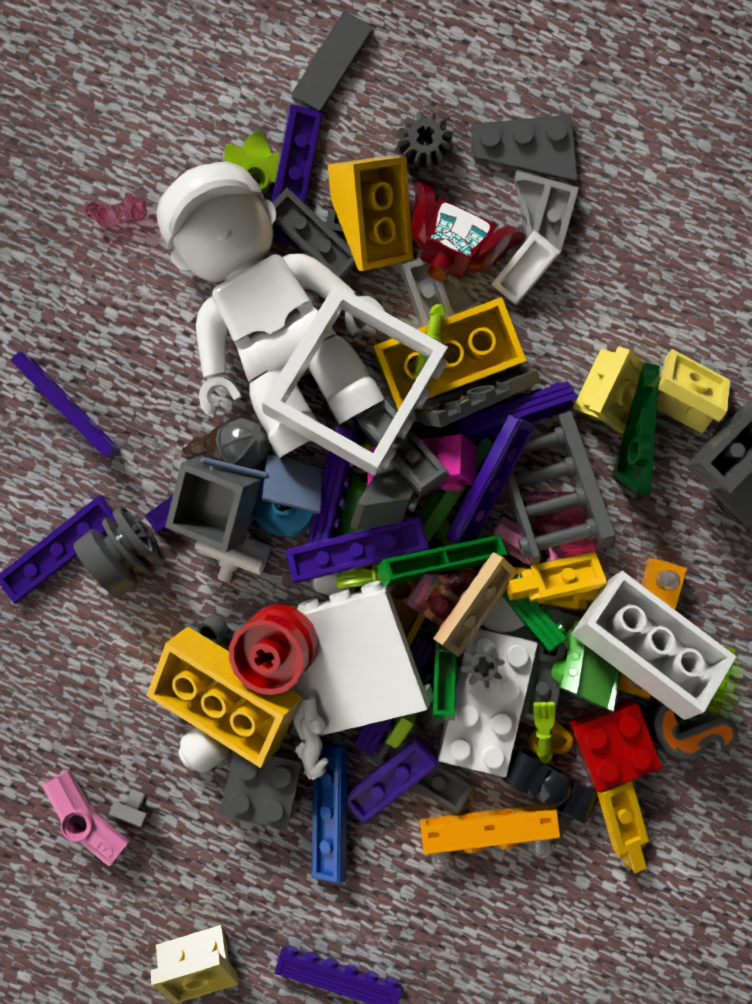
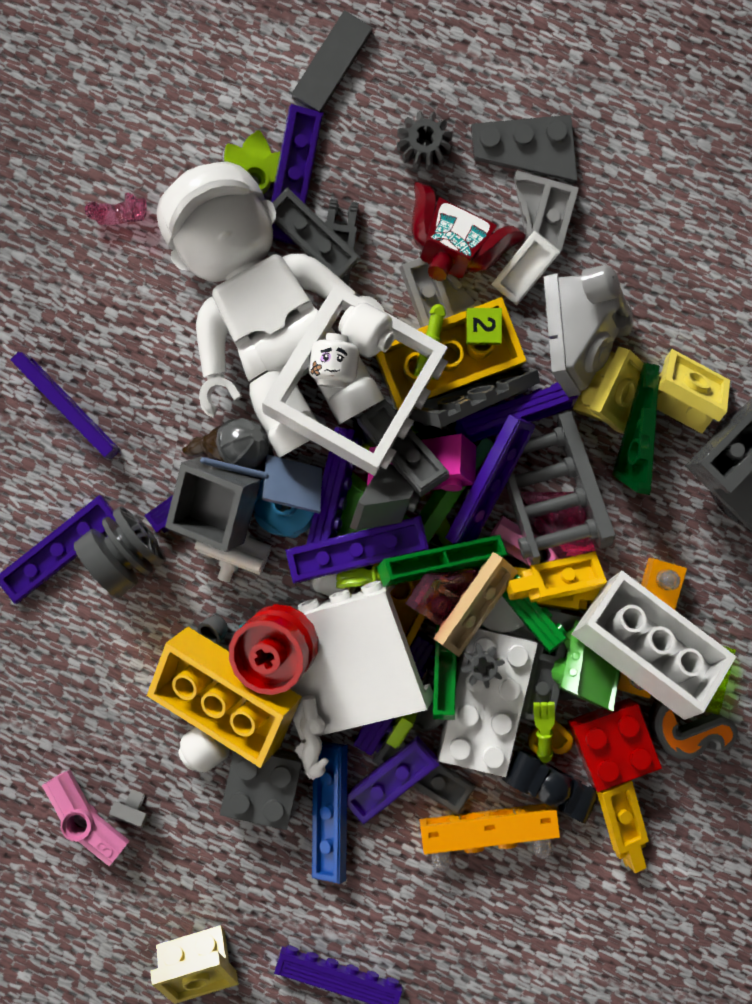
yellow slope [327,157,414,271] -> none
none -> white head [309,333,360,389]
none -> white head [338,303,395,358]
none -> lime tile [466,308,502,345]
none -> light grey piece [544,265,633,397]

